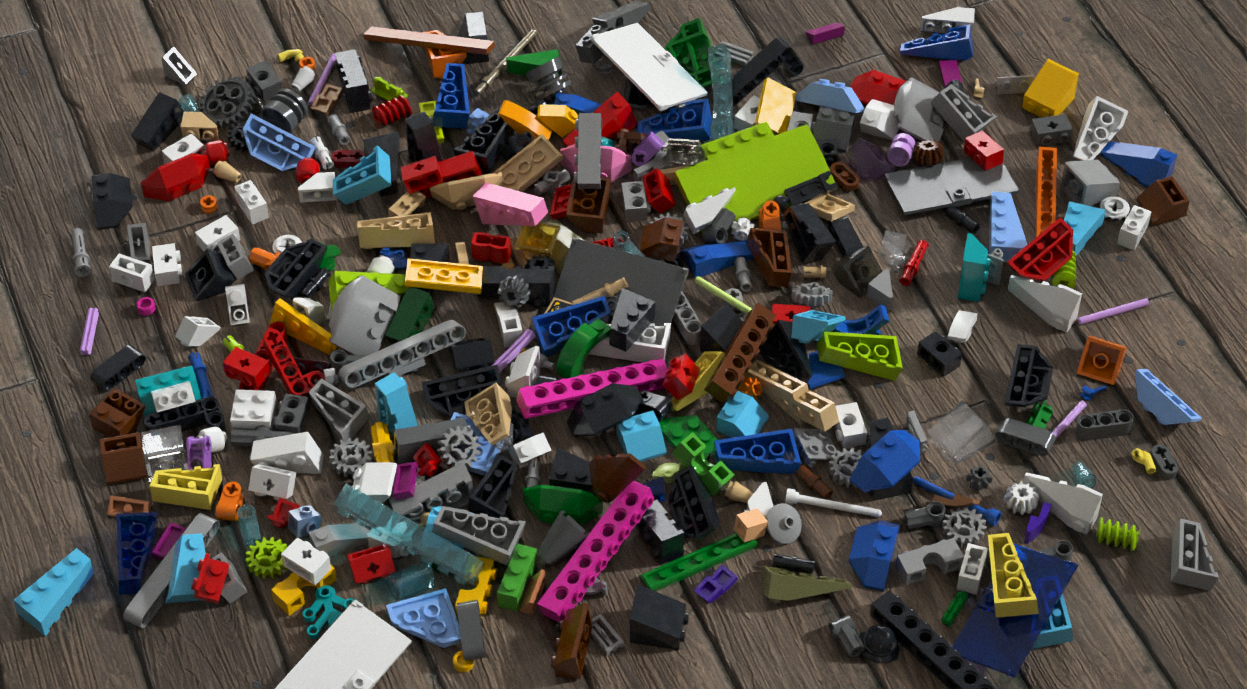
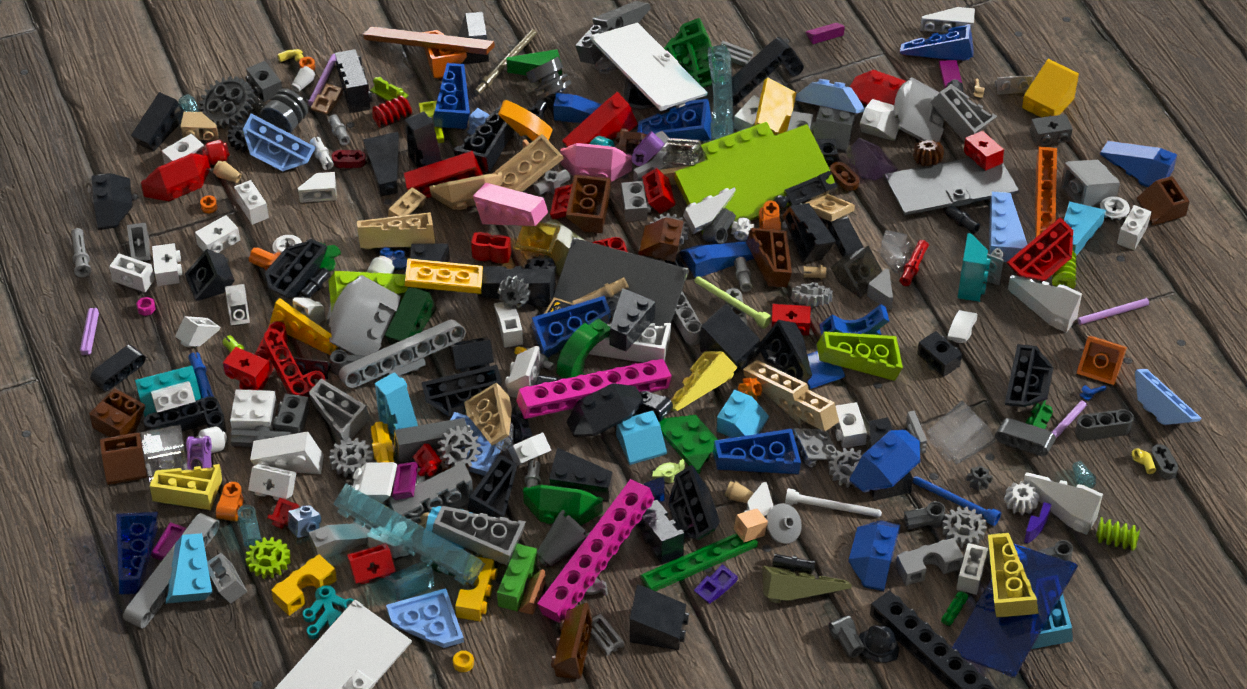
medium azure wedge [14,548,94,637] -> none
nougat slope [107,495,153,521] -> none
light grey slope [161,47,197,85] -> none
red bracket [191,553,230,604] -> none
light grey brick [217,234,254,280] -> none
white brick [281,538,331,585] -> none
red head [296,158,320,184] -> none
light grey piece [324,368,339,386] -> none
medium azure wedge [333,145,392,205] -> none
red brick [401,156,444,194] -> none
tan beam [455,242,469,265] -> none
dark grey beam [457,600,486,661] -> none
lavender axle [491,329,535,373] -> none
black axle [501,131,534,161] -> none
yellow slope [537,104,578,138] -> none
light grey wedge [574,113,602,189] -> none
reddish brown wedge [589,454,647,504] -> none
clear light blue piece [613,231,645,257] -> none
red brick [662,353,700,401] -> none
bright green arch [672,432,734,497] -> none
reddish brown brick [704,302,776,403] -> none
medium azure slope [791,310,846,343] -> none
reddish brown pin [796,465,833,500] -> none
lavender wheel [887,133,915,167] -> none
medium nougat slope [932,493,980,508] -> none
white wedge [1073,96,1128,161] -> none
light grey wedge [1171,518,1219,591] -> none

